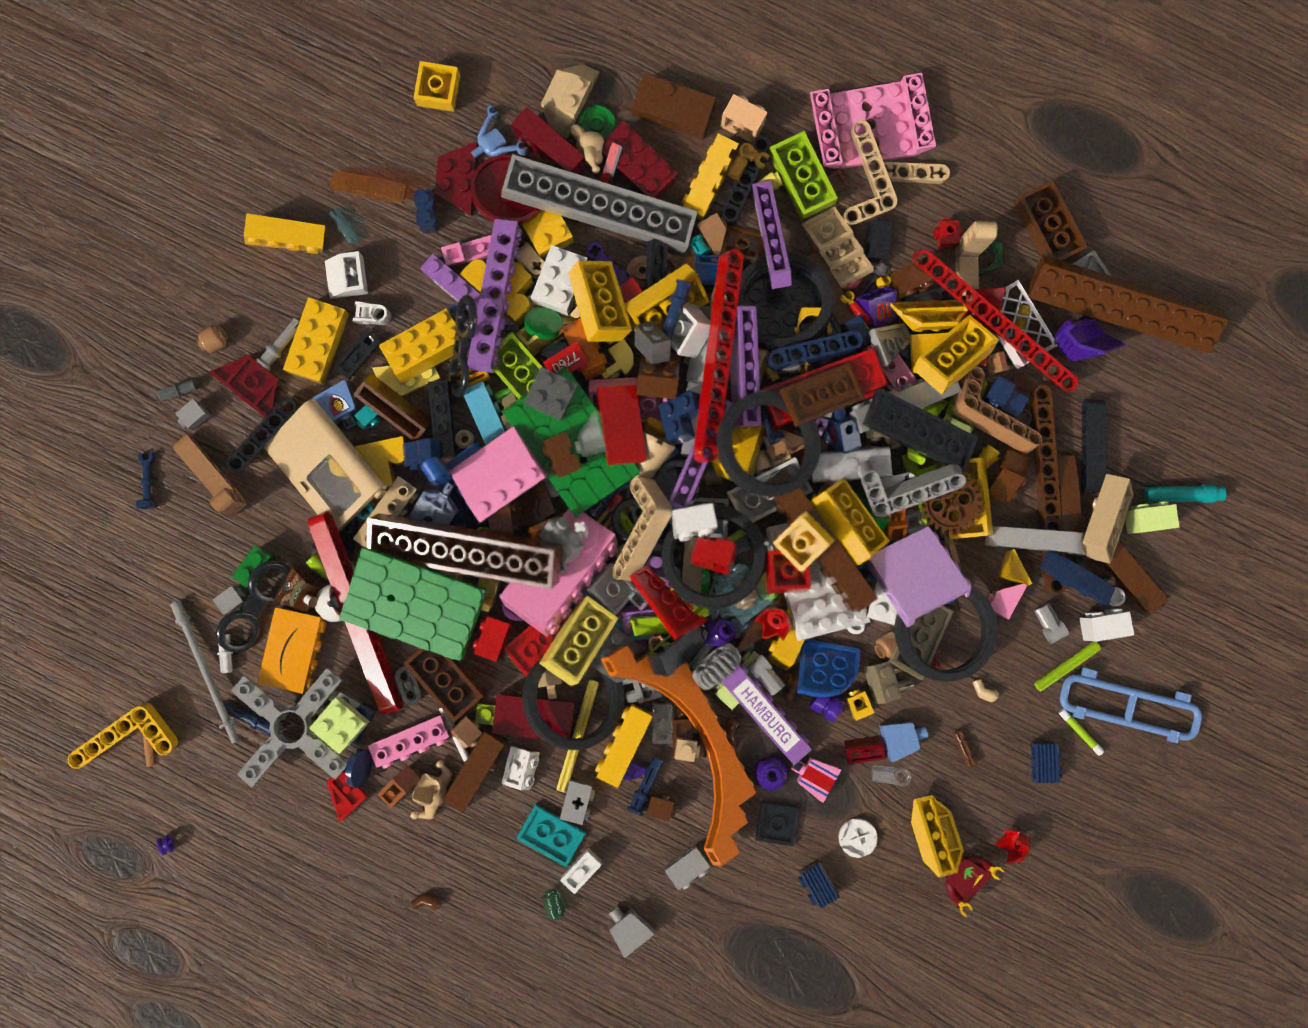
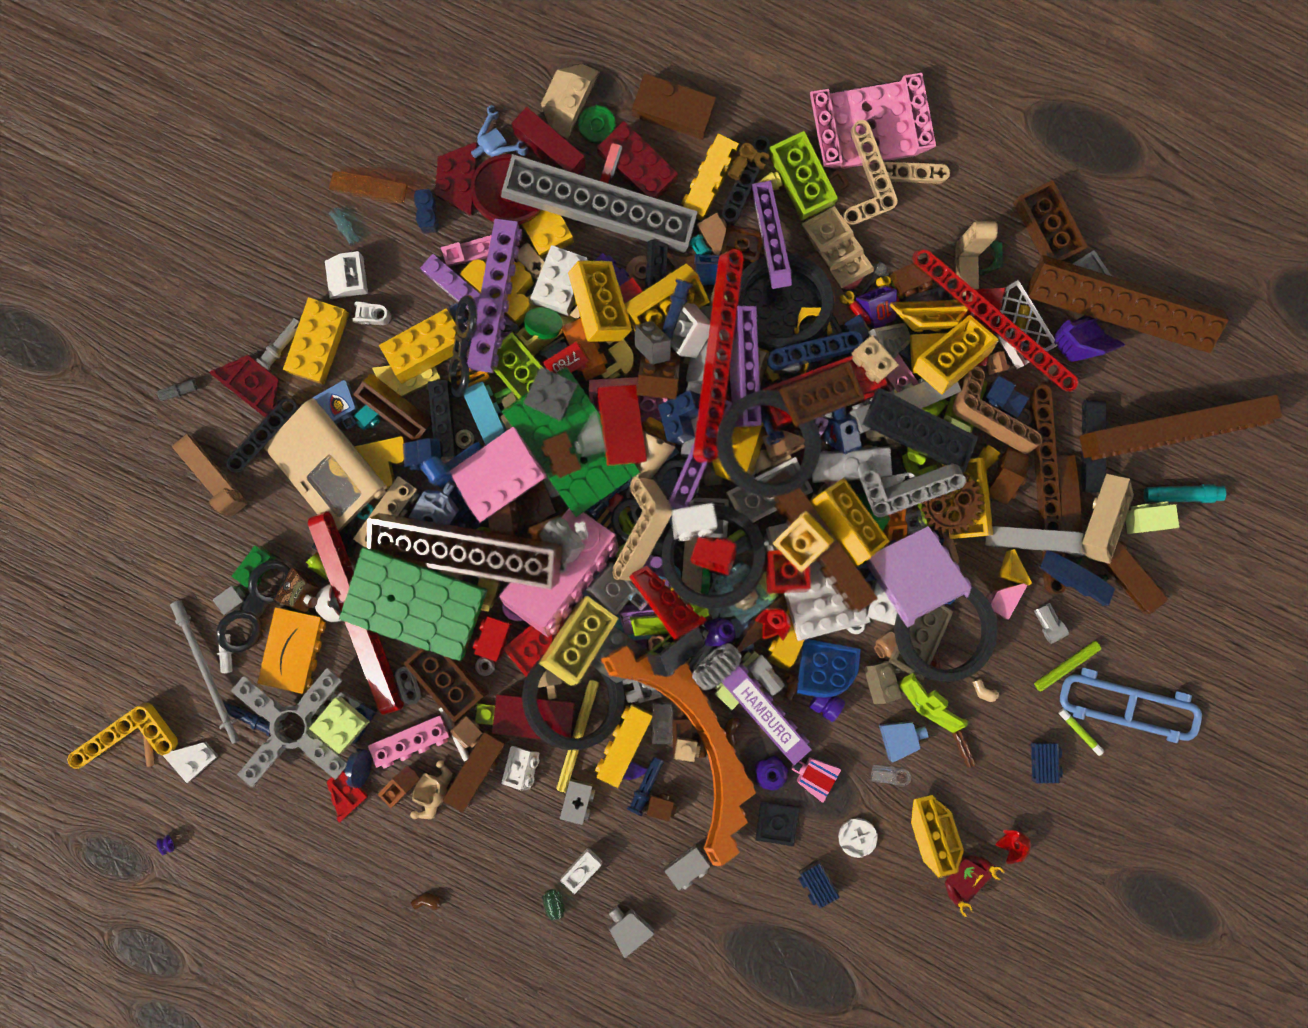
dark blue piece [136,452,155,509] -> none
light grey brick [175,399,211,430] -> none
medium nougat head [197,325,228,353] -> none
yellow wedge [244,213,325,254] -> none
black plate [334,327,384,380] -> none
yellow brick [413,61,460,112] -> none
teal tile [516,804,586,867] -> none
tan piece [570,124,604,173] -> none
dark purple bush [587,242,604,261] -> none
light nougat brick [721,94,767,143] -> none
dark red slope [844,735,886,765] -> none
yellow brick [845,689,874,721] -> none
black hinge [864,219,893,262] -> none
red brick [933,218,962,249] -> none
white brick [1079,608,1134,642] -> none
white plate [1109,587,1125,606] -> none
none -> white wing [163,742,218,783]
none -> light grey plate [475,657,495,676]
none -> tan brick [852,335,898,383]
none -> lime plate [899,673,968,733]
none -> reddish brown brick [1079,395,1282,461]

